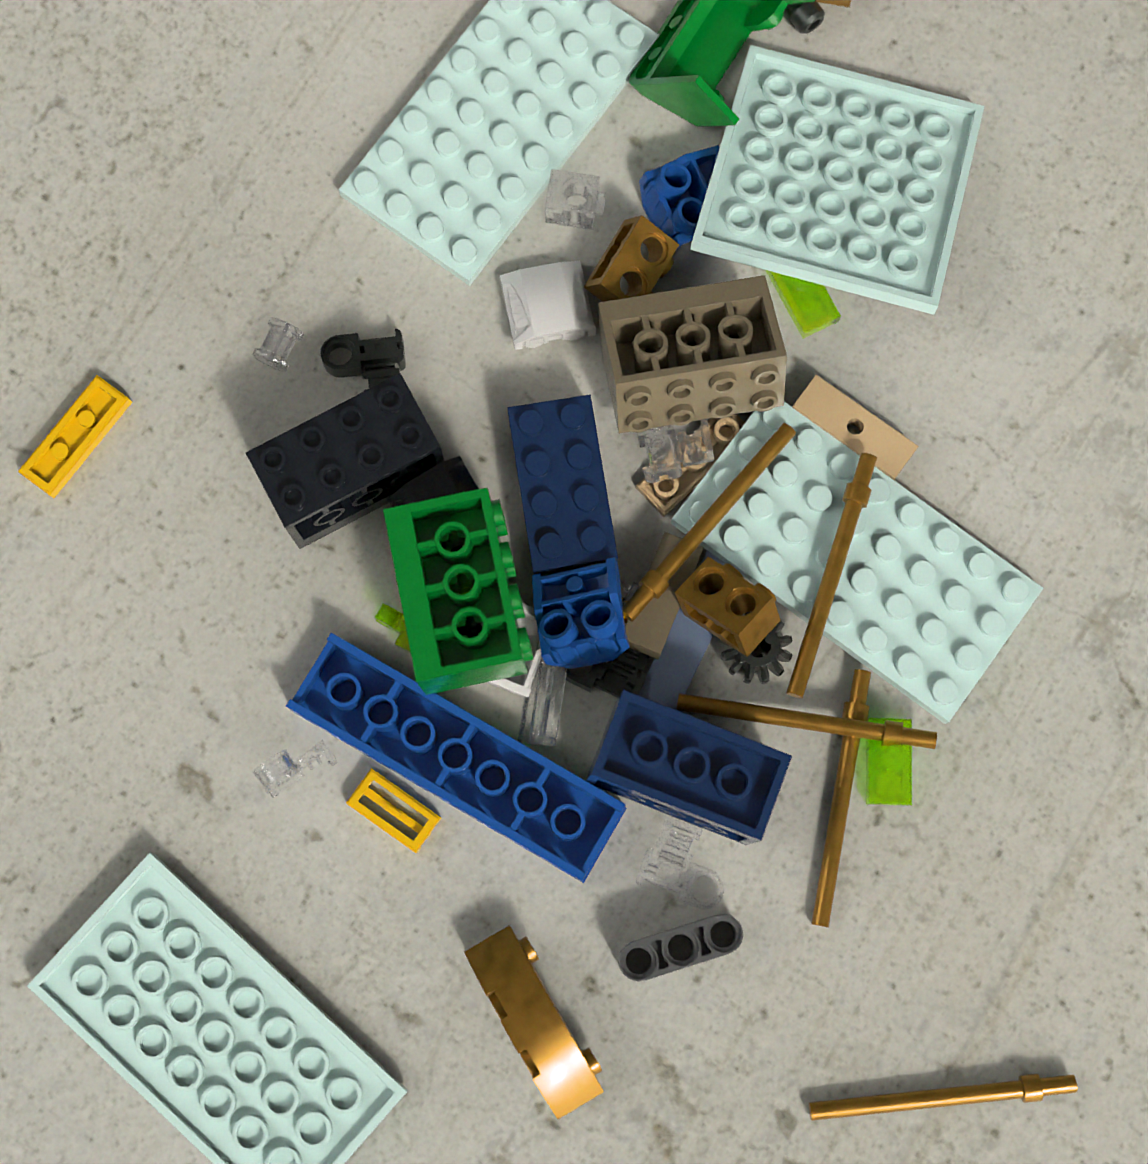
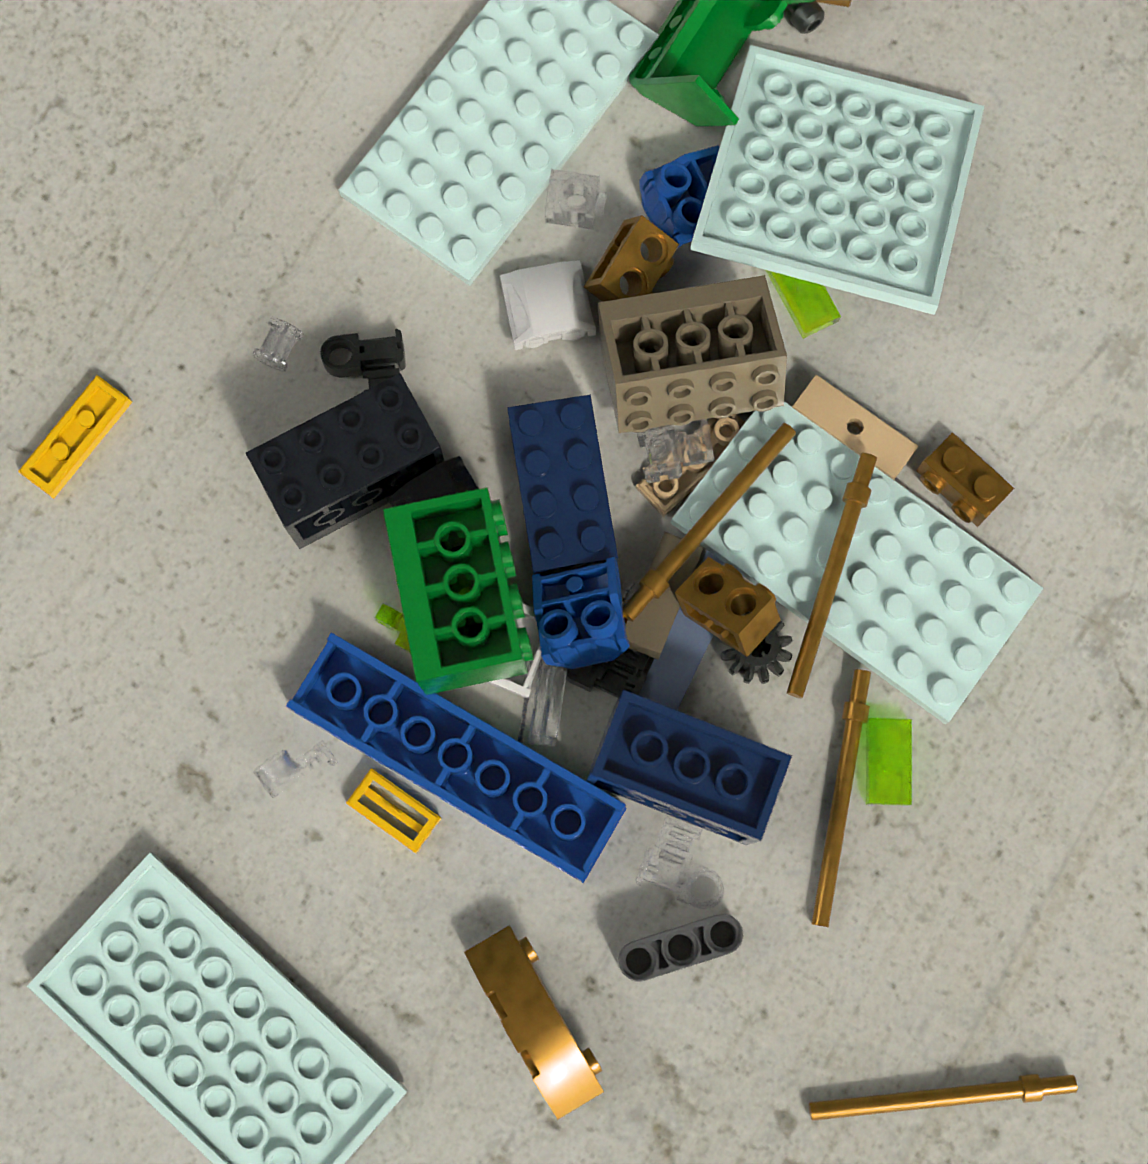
pearl gold bar [676,693,937,749] -> none
none -> pearl gold bracket [916,432,1015,527]

